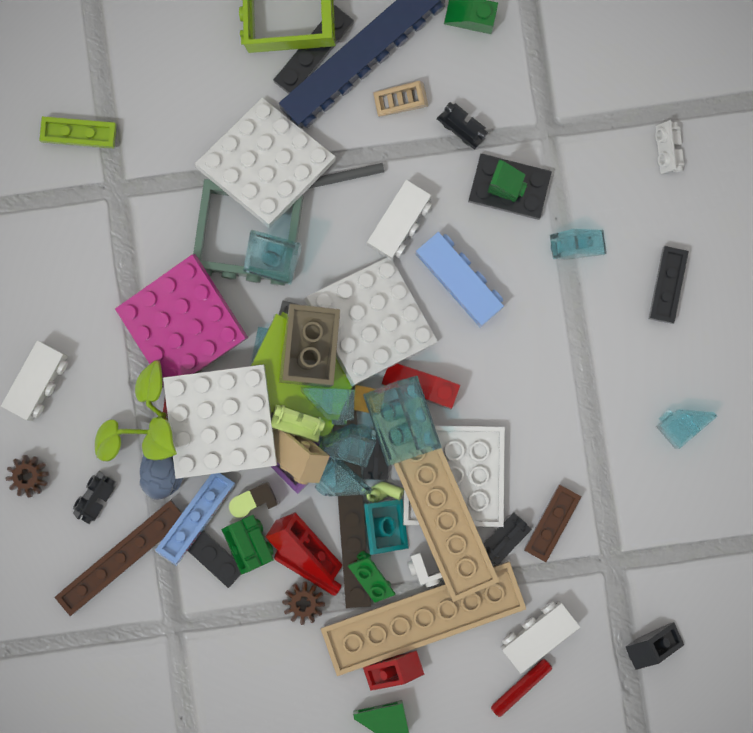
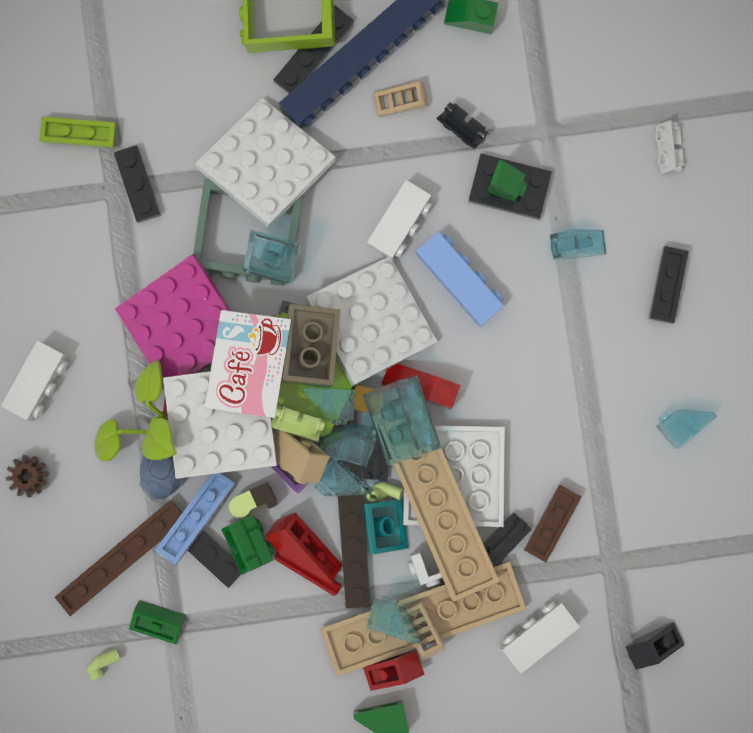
black hinge [73,471,116,524] -> none
reddish brown gear [282,581,325,625] -> none
dark grey bar [309,163,384,189] -> none
green hinge [348,551,396,603] -> none
red axle [491,659,552,717] -> none
none -> yellowish green arm [87,649,120,680]
none -> black plate [114,145,161,223]
none -> green slope [129,600,186,645]
none -> sticker [204,310,291,418]
none -> clear light blue slope [366,596,421,644]
none -> tan slope [400,602,446,660]

